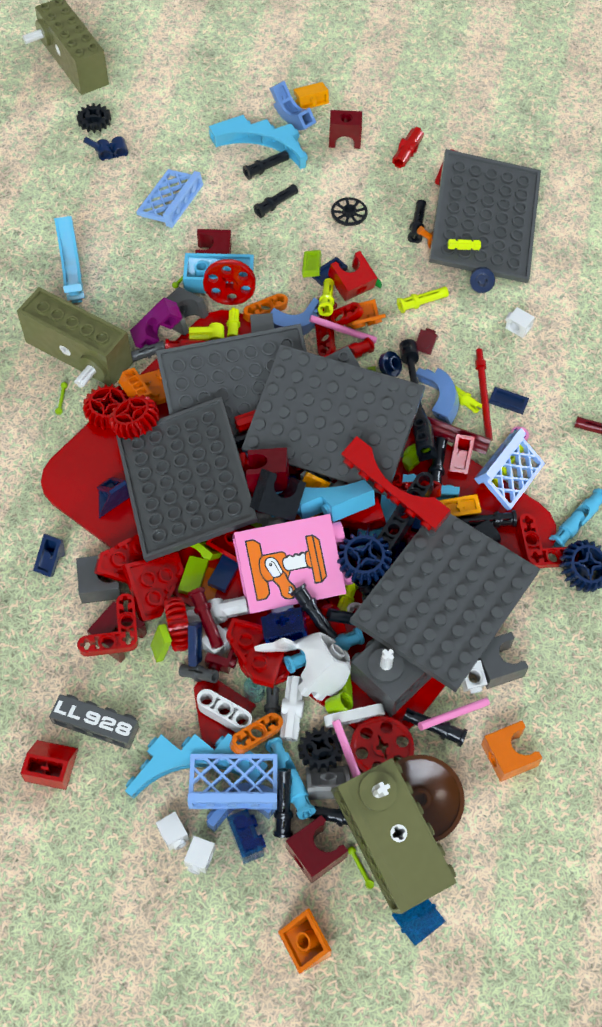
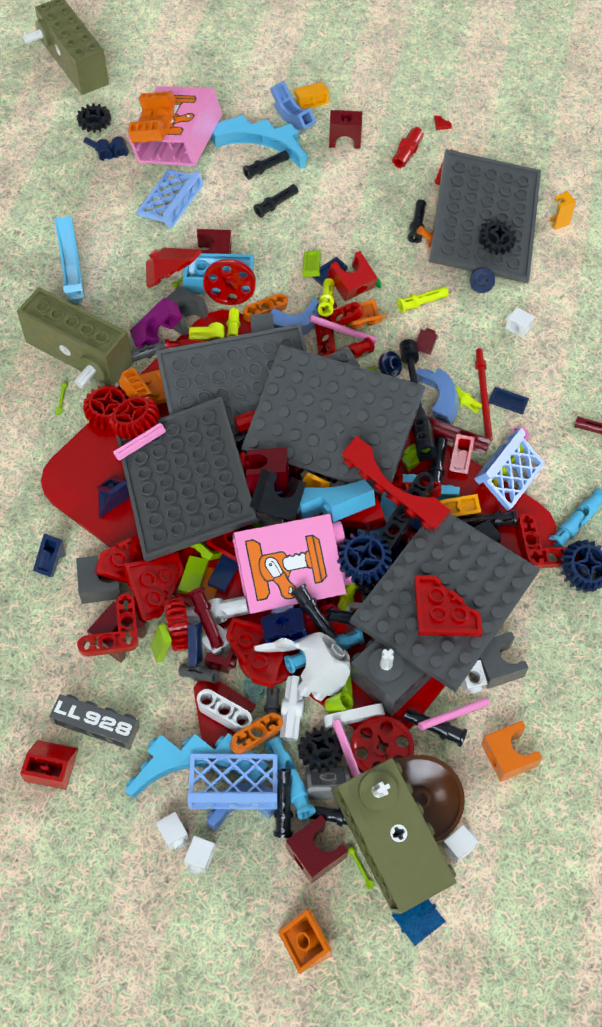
clear blue brick [227,809,266,864] -> none
black wheel [331,197,368,226] -> none
neon yellow axle [447,239,481,250] -> none
none -> bright pink axle [113,423,166,460]
none -> bright pink brick [128,86,222,166]
none -> orange plate [128,91,176,143]
none -> red wedge [146,248,202,288]
none -> red plate [414,575,483,637]
none -> red tile [434,116,452,130]
none -> white brick [442,825,478,864]
none -> black gear [479,219,517,255]
none -> light orange hinge [549,191,576,230]

